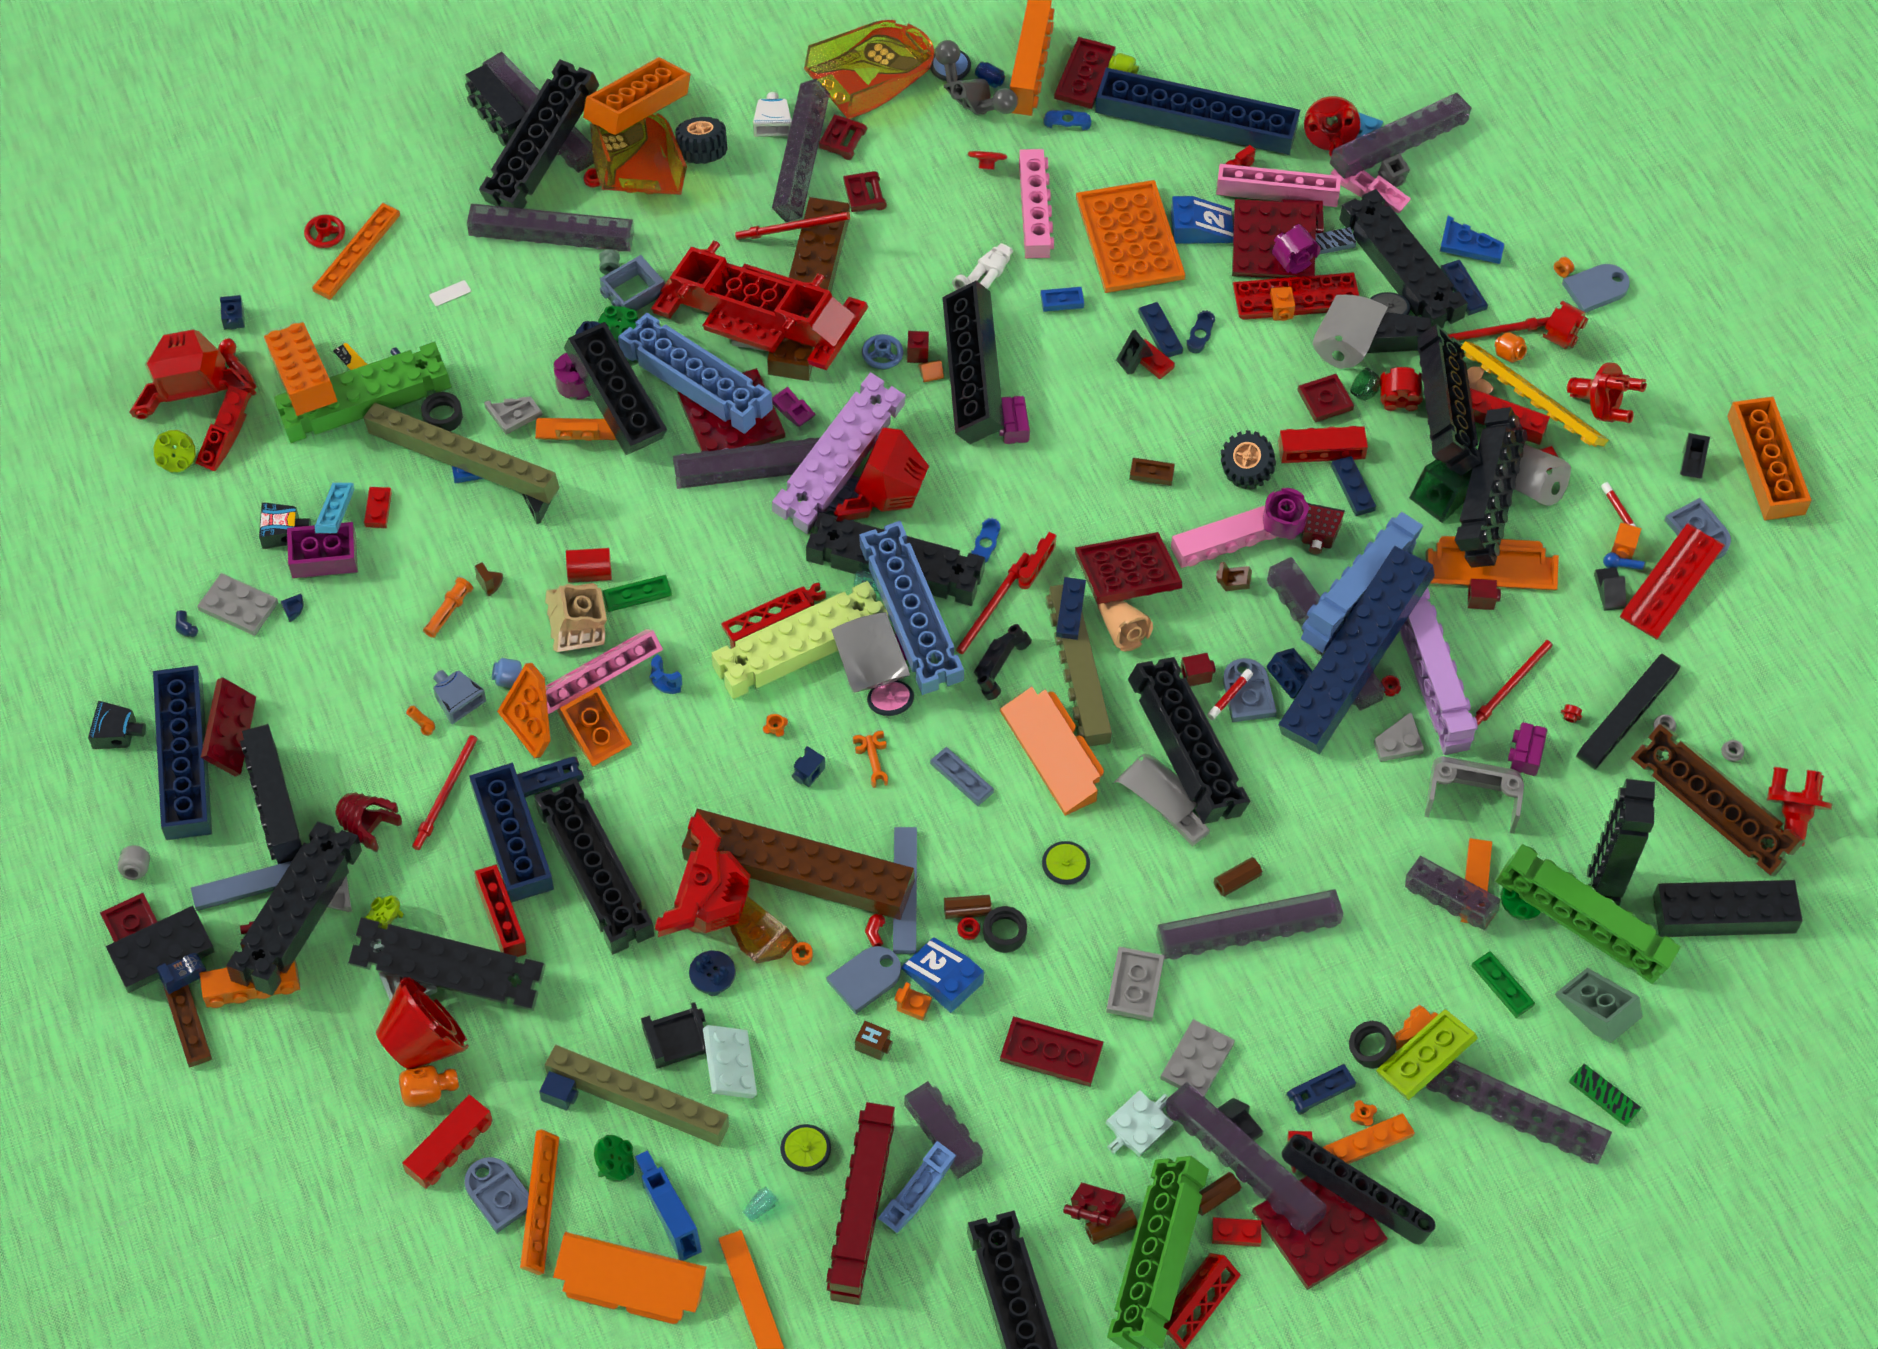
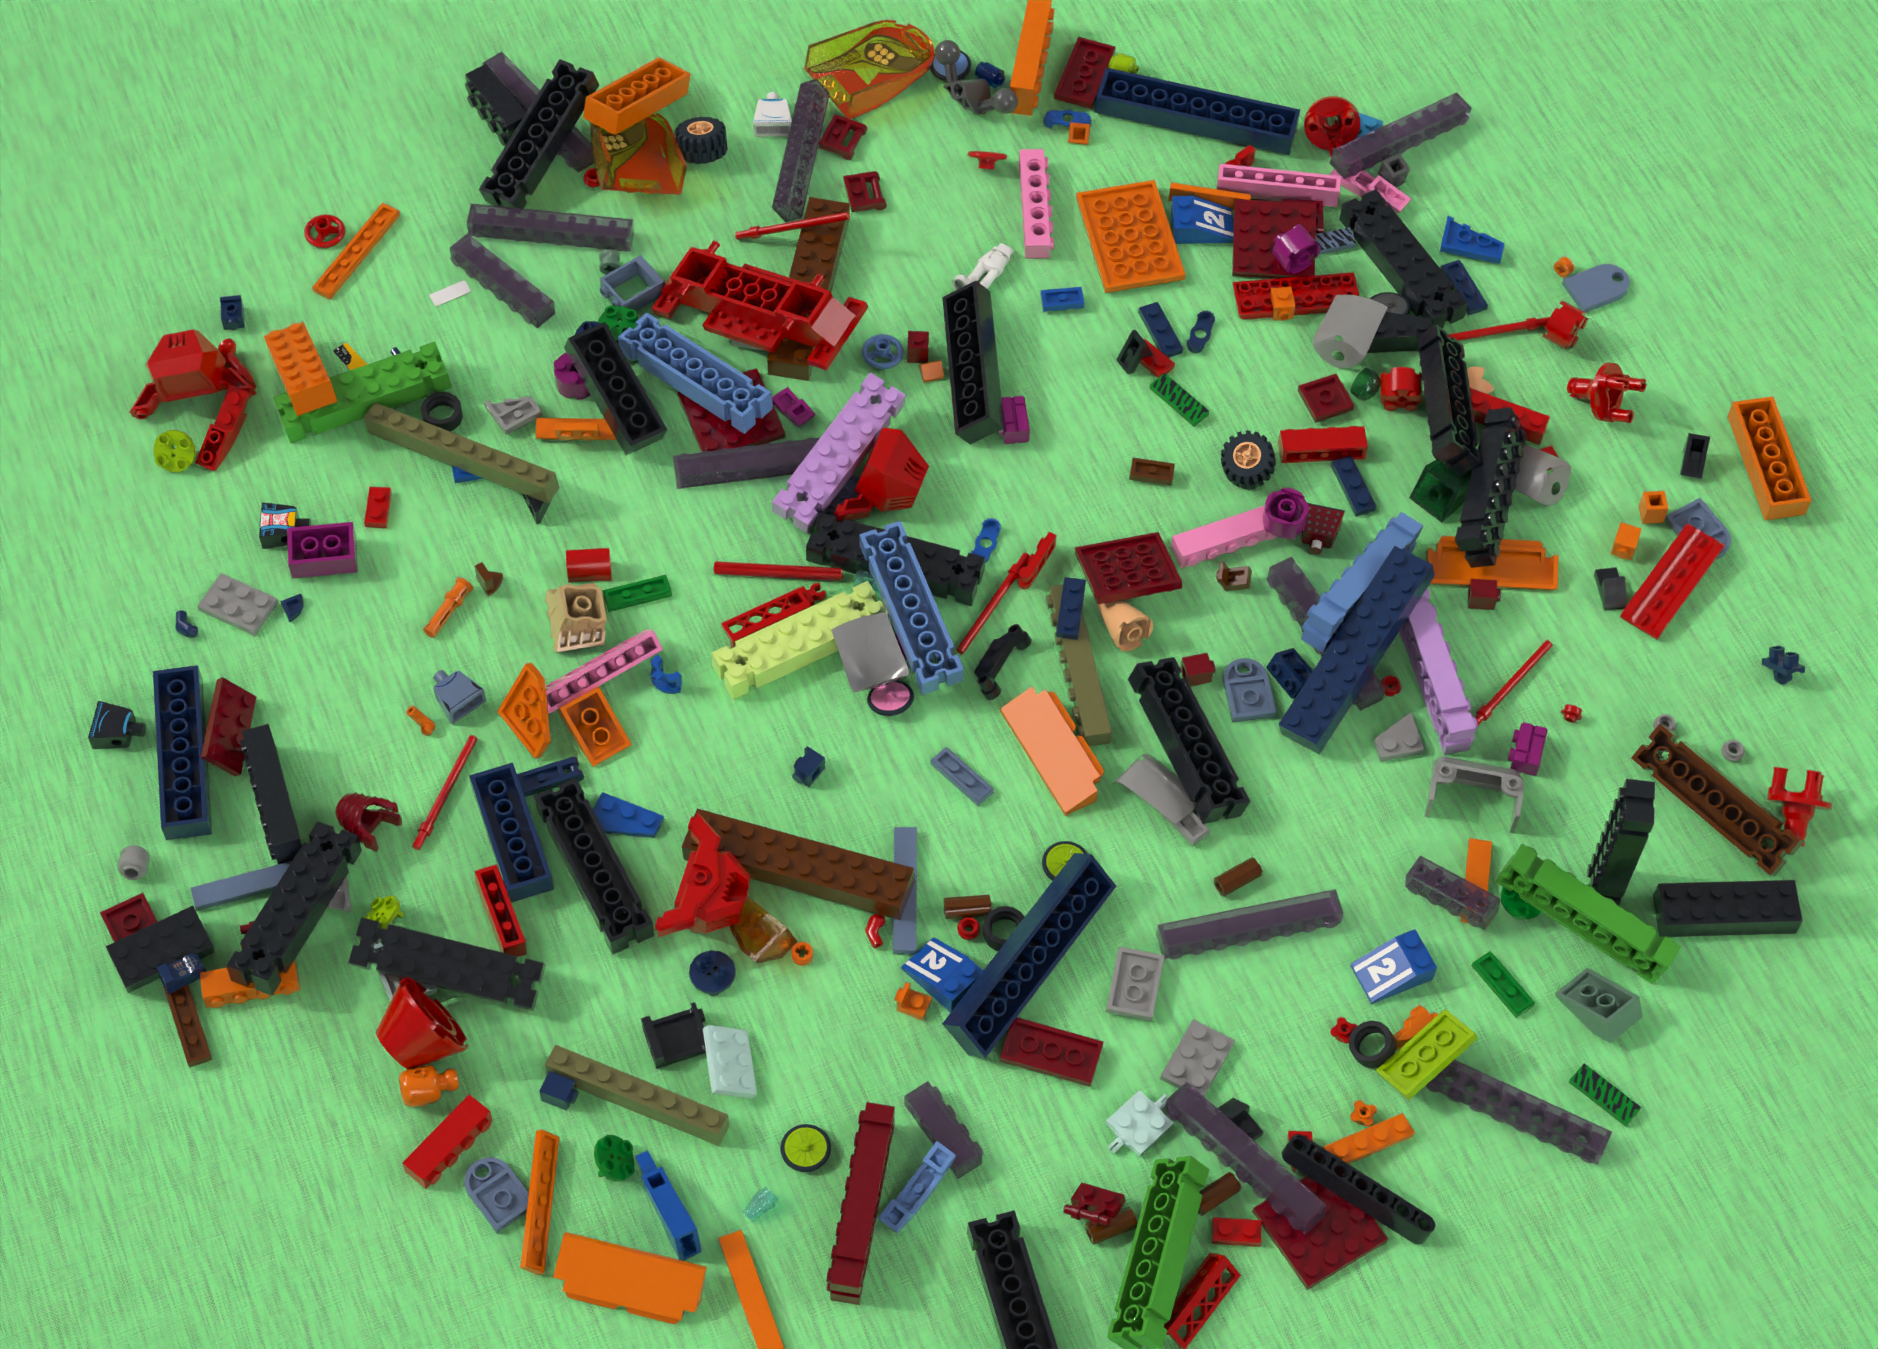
medium azure tile [315,483,355,533] -> none
medium blue head [492,658,522,688] -> none
orange plate [763,714,788,737] -> none
sand blue tile [826,946,901,1014] -> none
orange bar [853,731,888,788] -> none
reddish brown brick [855,1021,893,1060] -> none
red bar [1207,669,1253,720] -> none
dark blue plate [1286,1064,1356,1115] -> none
yellow plate [1461,341,1609,447] -> none
orange head [1495,332,1527,363] -> none
black beam [1576,653,1681,770] -> none
red bar [1601,482,1636,527] -> none
blue bar [1603,552,1645,570] -> none
none -> brick [450,233,555,328]
none -> blue wing [593,792,664,838]
none -> red axle [713,561,843,581]
none -> dark blue brick [942,853,1116,1058]
none -> orange slope [1068,122,1090,145]
none -> green tile [1150,373,1209,427]
none -> orange tile [1168,183,1251,211]
none -> red plate [1330,1017,1357,1044]
none -> slope [1350,929,1437,1004]
none -> orange brick [1638,491,1668,524]
none -> dark blue hips [1762,645,1805,685]

